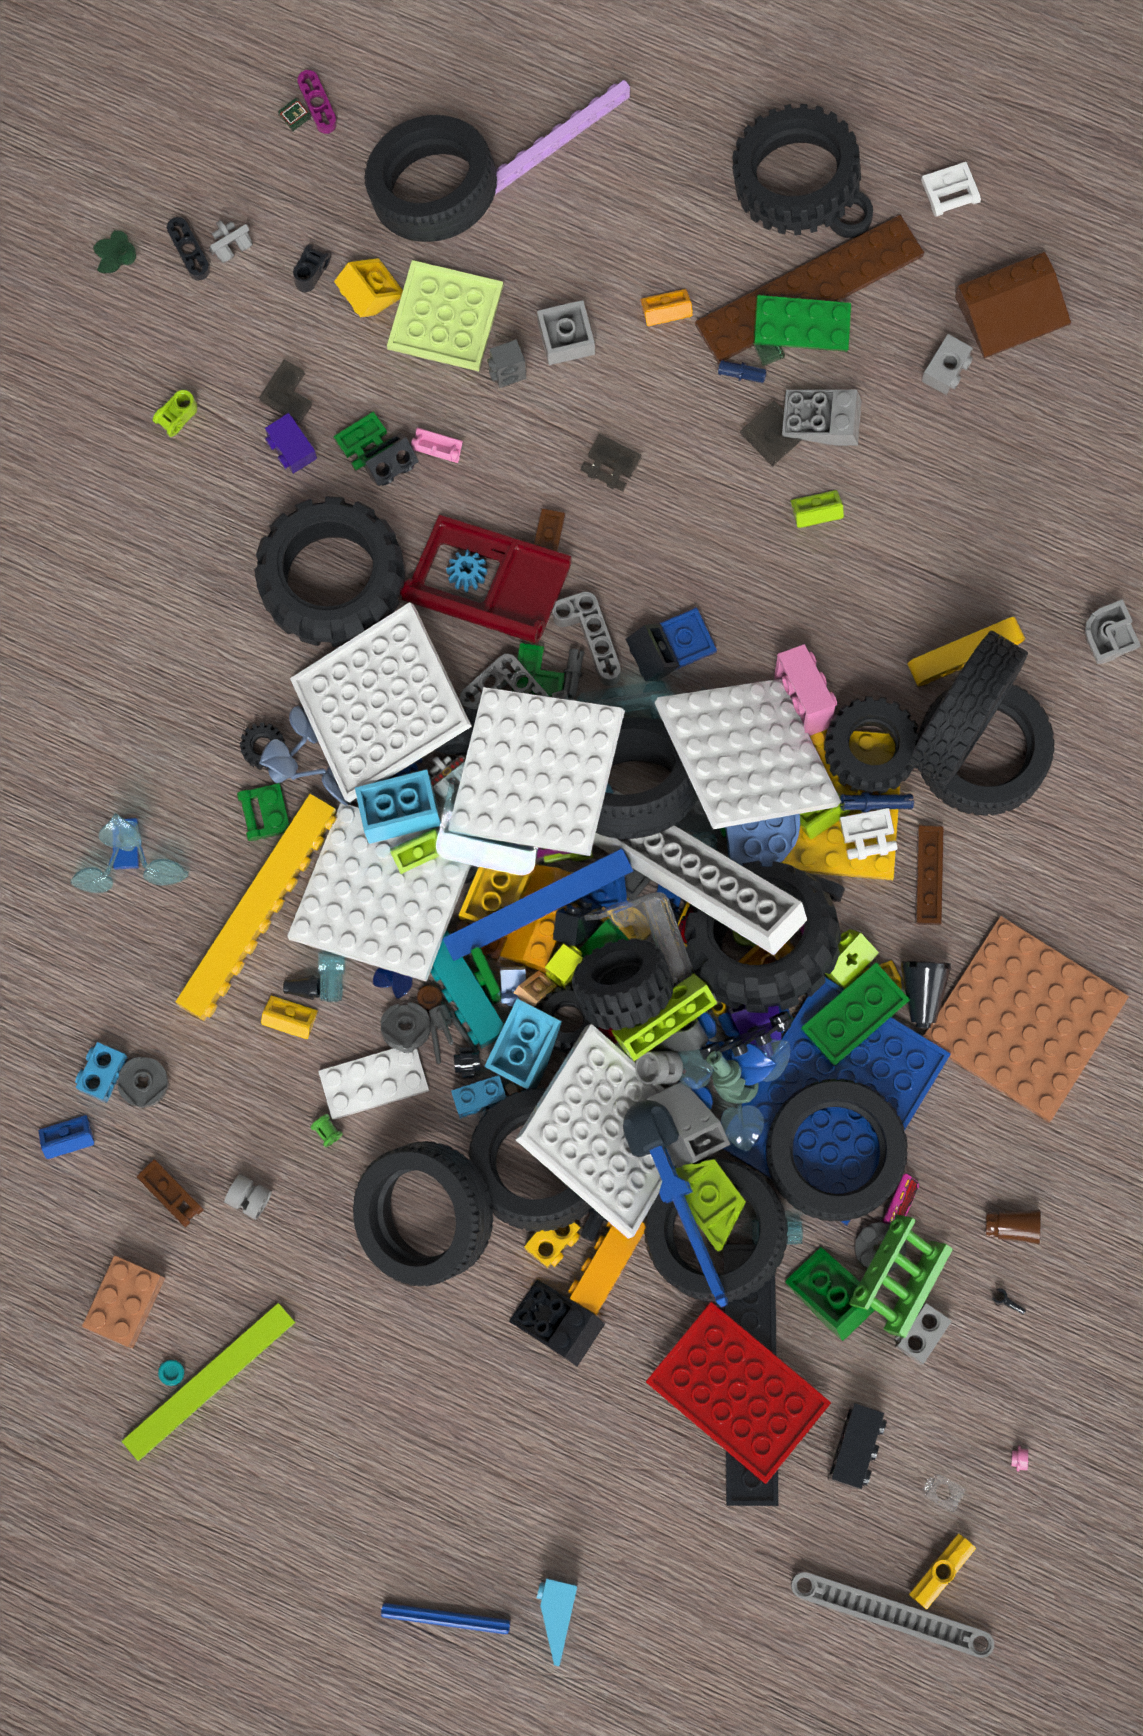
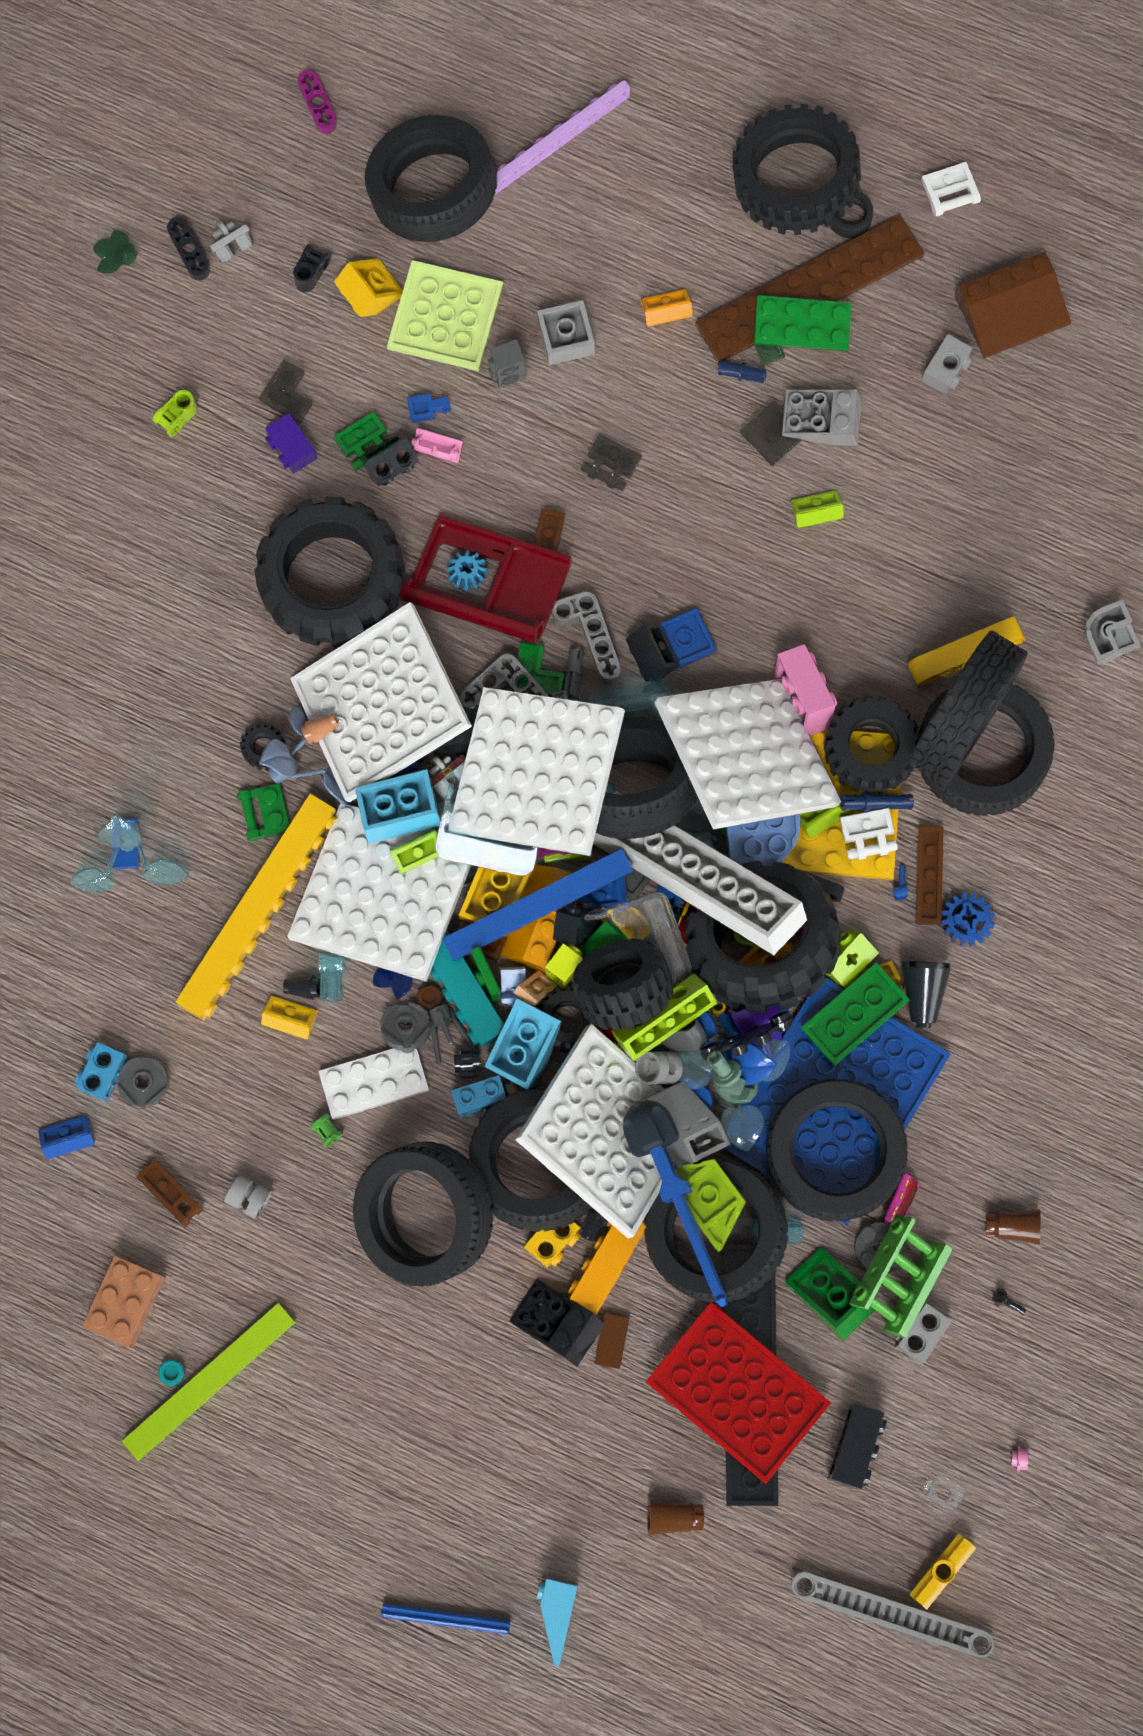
clear green tile [278,98,311,131] -> none
nougat plate [923,916,1129,1123] -> none
none -> nougat cone [301,713,339,744]
none -> blue plate [407,393,451,423]
none -> reddish brown tile [595,1313,630,1369]
none -> reddish brown plant [647,1499,704,1536]
none -> blue hand [892,865,908,901]
none -> blue gear [941,892,995,947]

